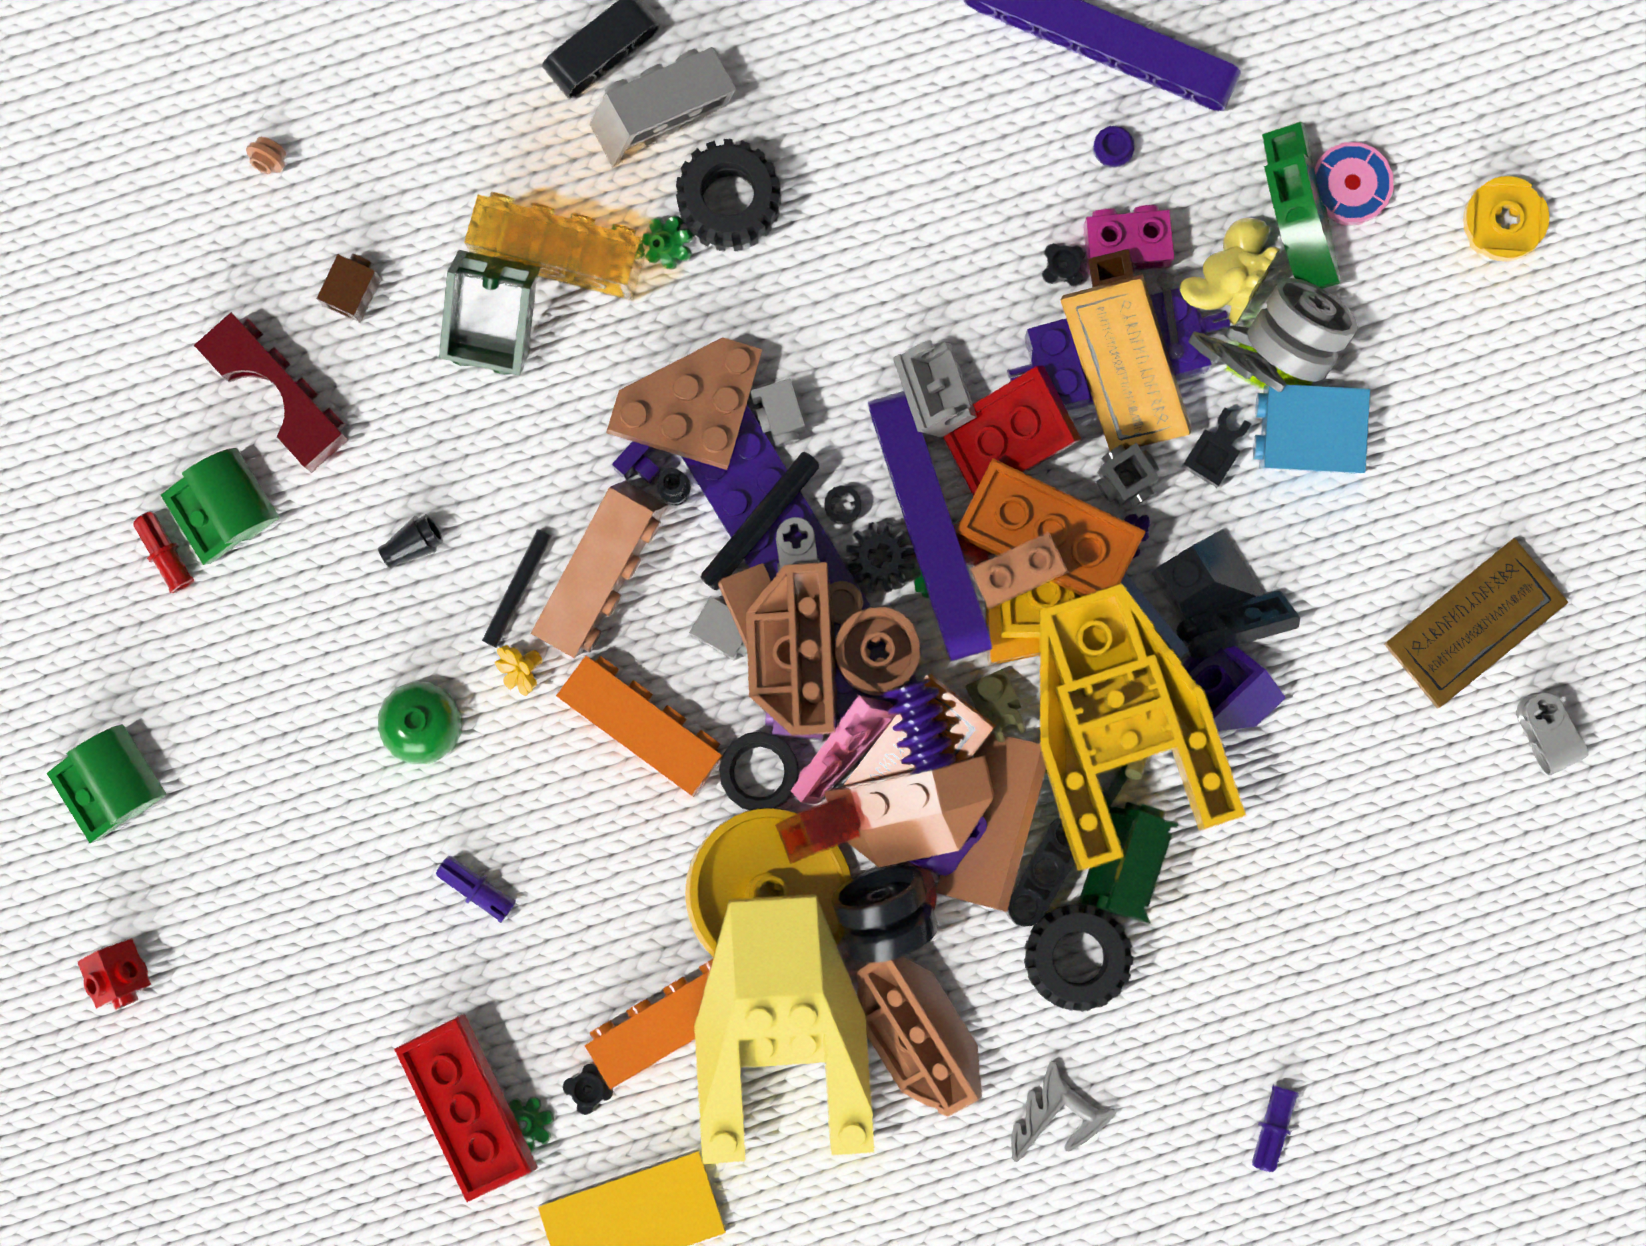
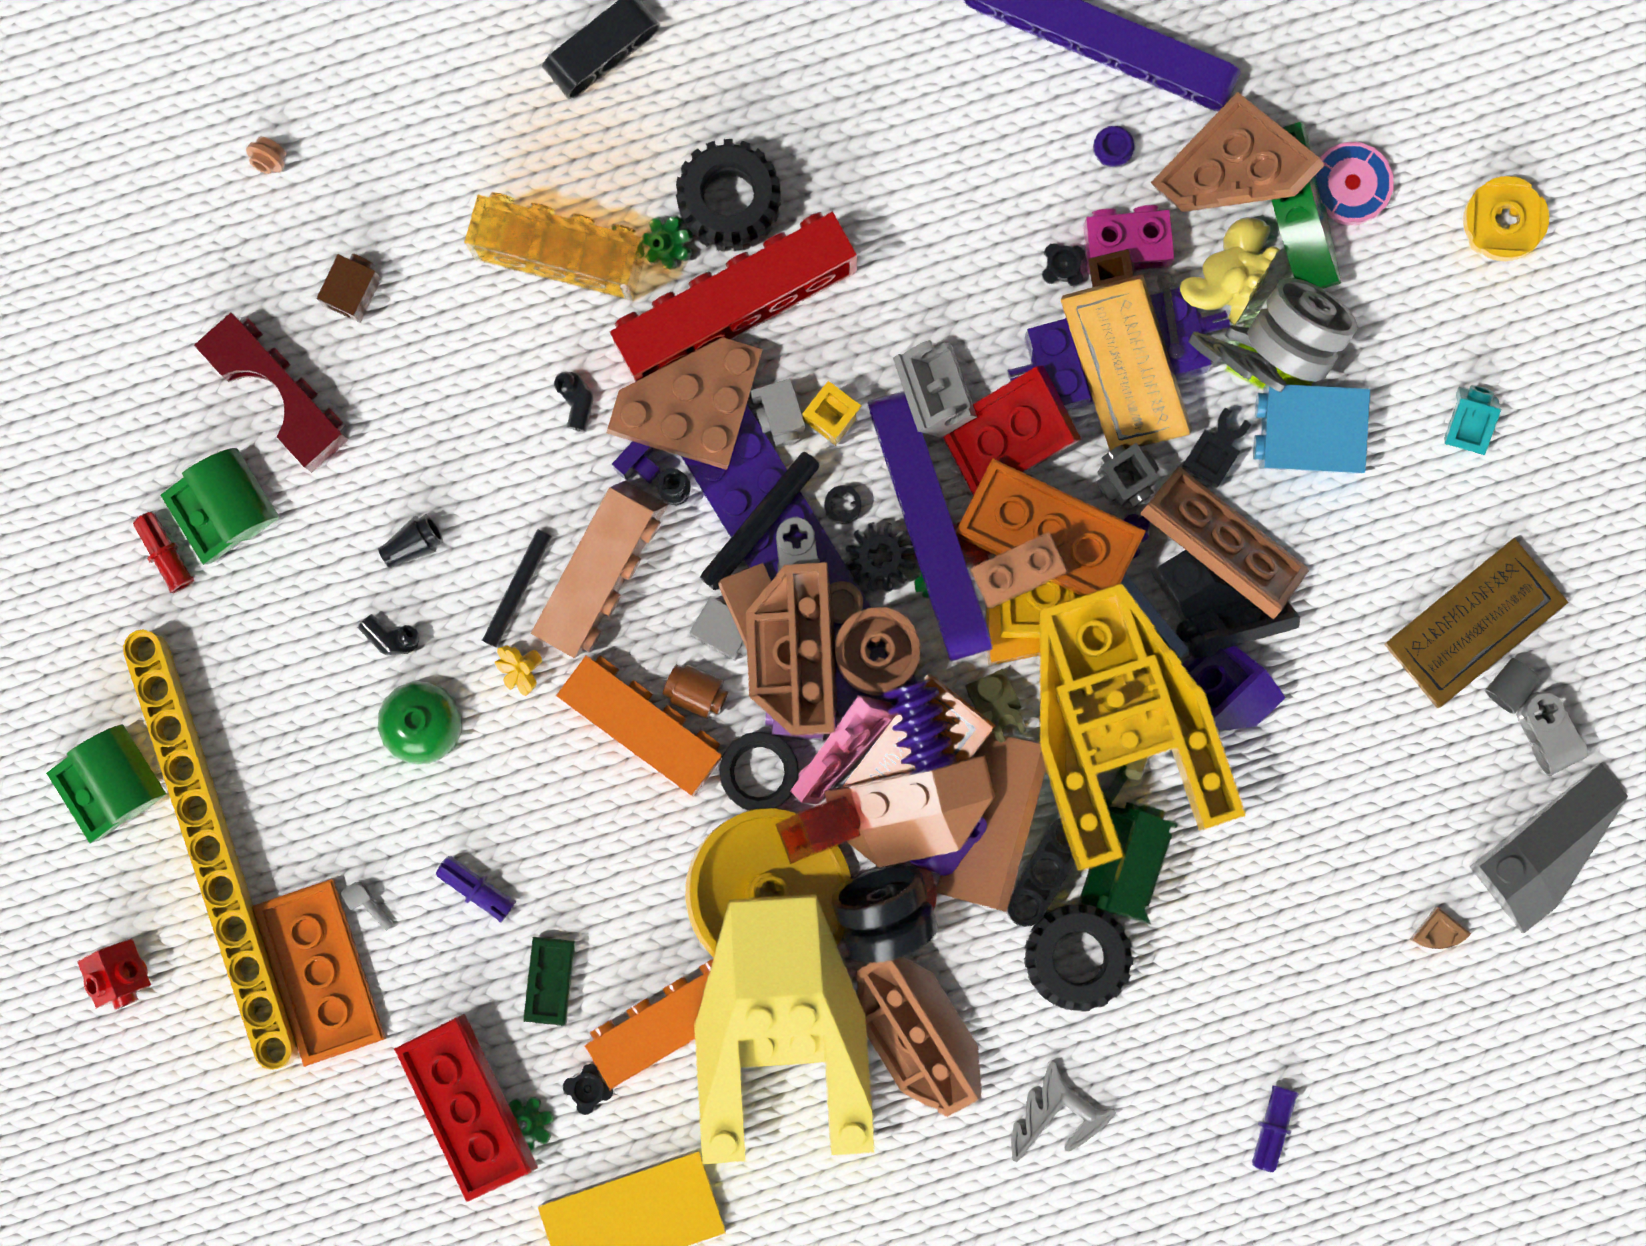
window [439,250,540,376] -> none
light grey wedge [589,47,736,167] -> none
none -> yellow beam [123,629,299,1070]
none -> orange tile [252,879,386,1067]
none -> light grey hand [341,882,394,931]
none -> black arm [357,614,420,655]
none -> dark green plate [523,937,576,1026]
none -> black arm [554,371,594,432]
none -> red brick [609,211,857,382]
none -> dark orange brick [663,664,728,719]
none -> yellow brick [802,381,862,446]
none -> nougat tile [1140,466,1309,619]
none -> nougat plate [1151,92,1325,212]
none -> medium nougat tile [1409,907,1471,949]
none -> teal bracket [1444,385,1502,455]
none -> dark grey wedge [1469,763,1628,934]
none -> dark grey beam [1484,658,1542,714]

